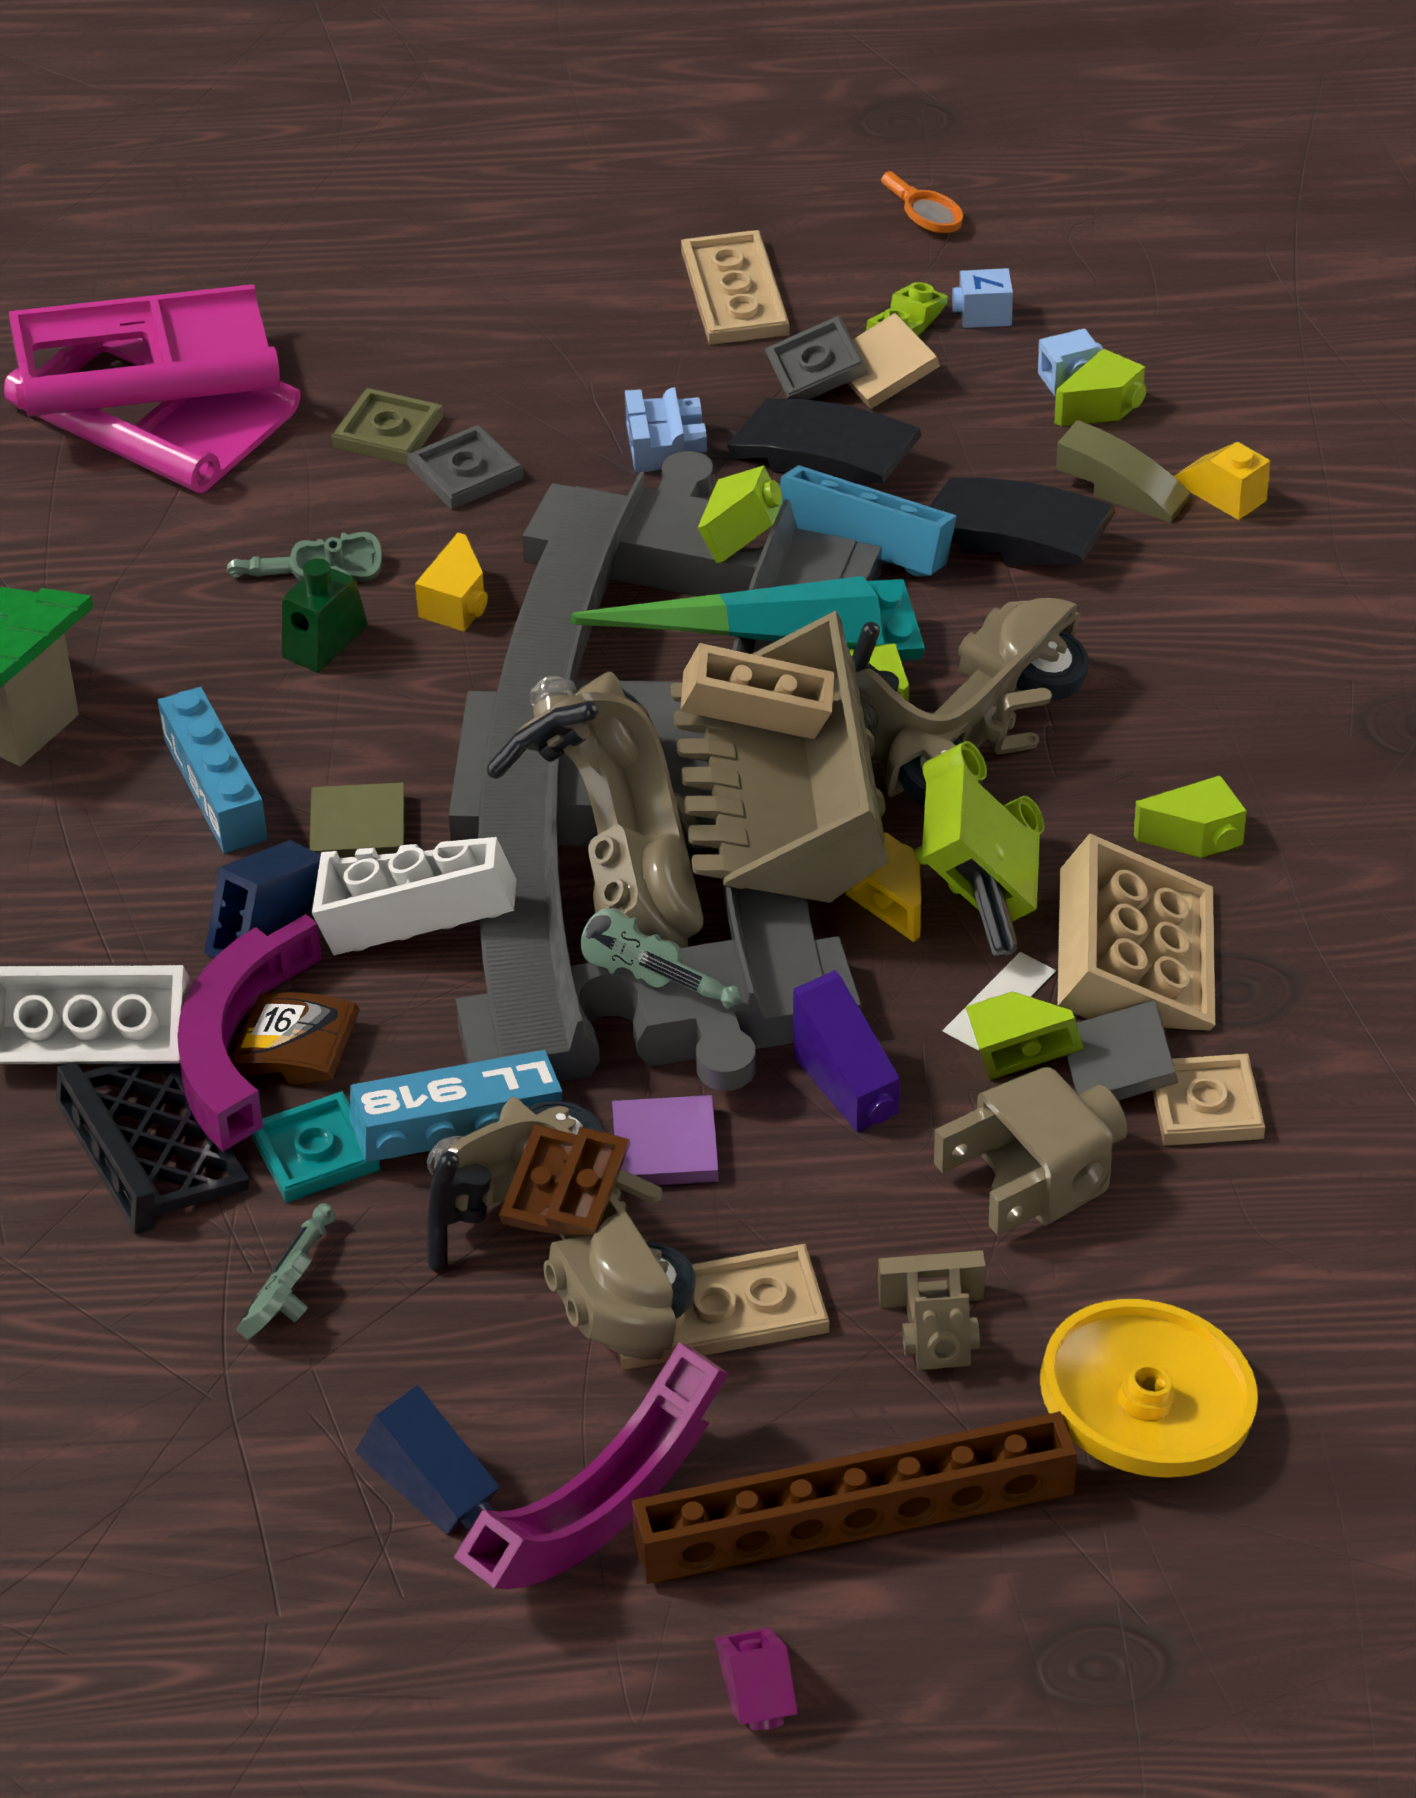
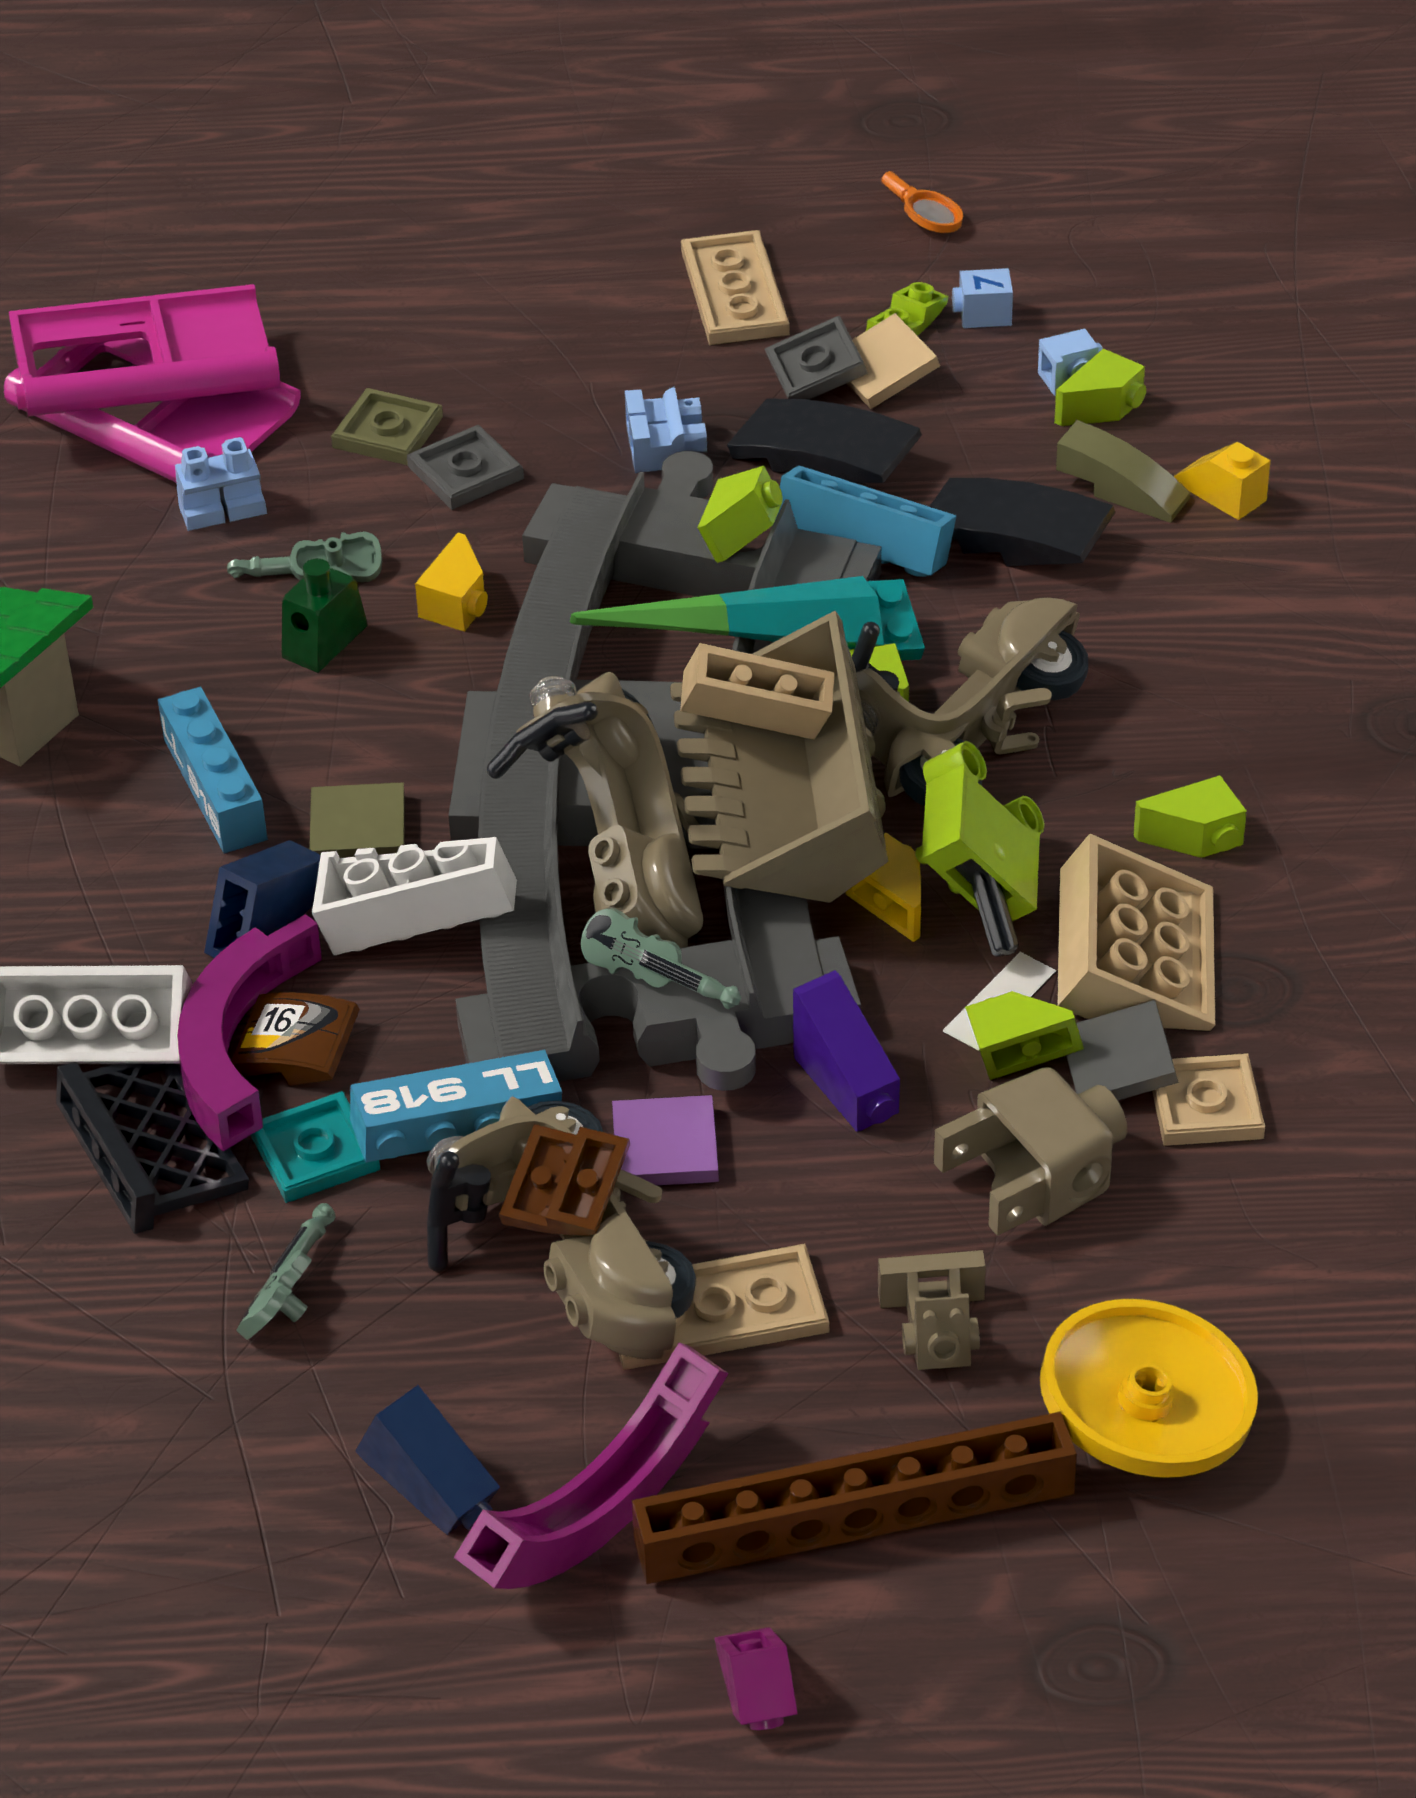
none -> light blue hips [175,437,267,531]

